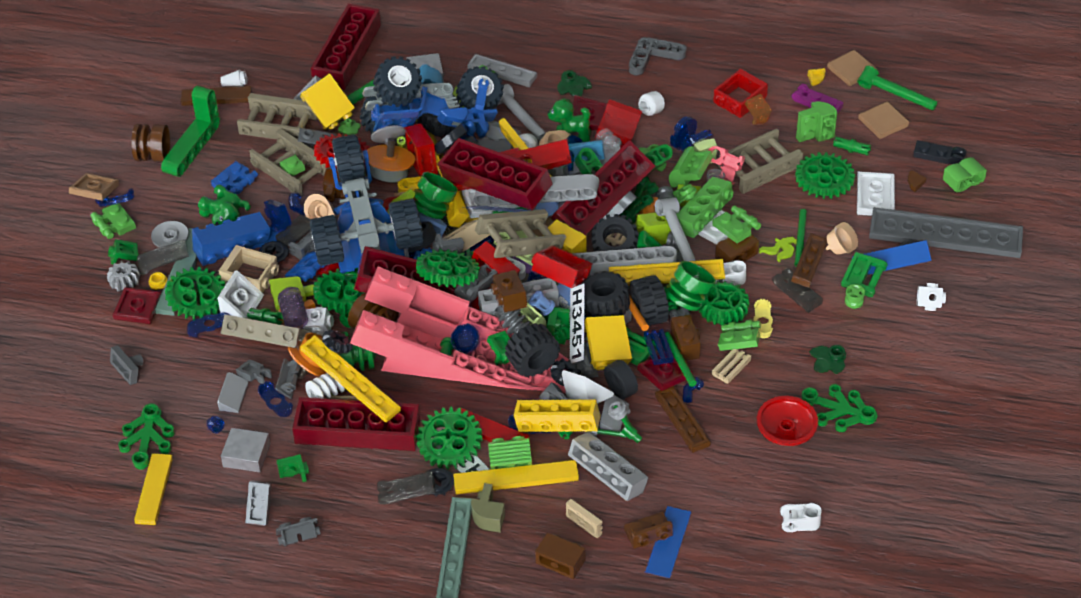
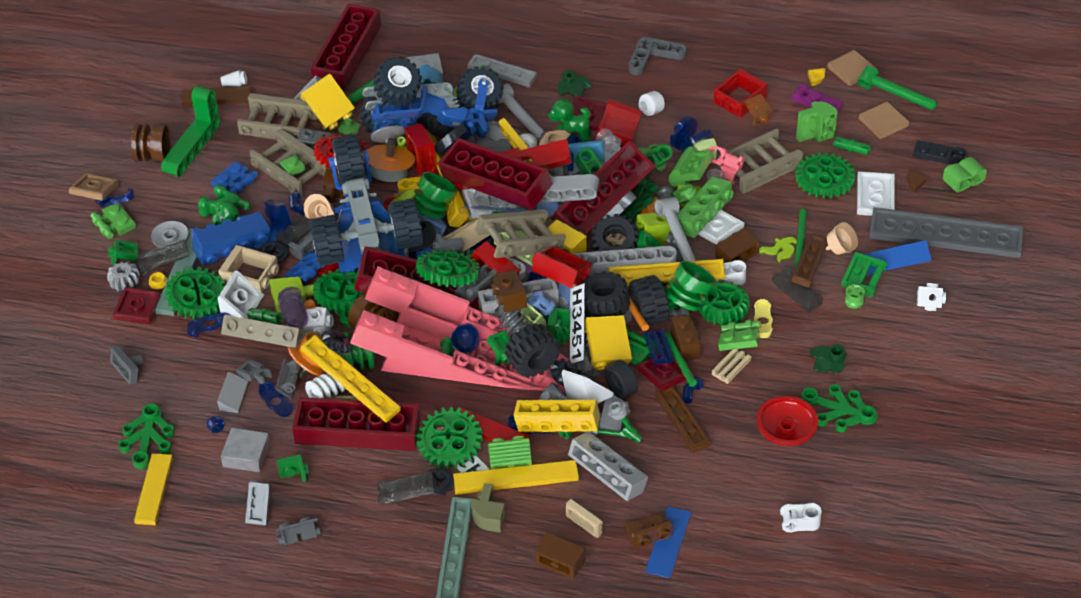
bright green plate [712,206,761,243] -> none

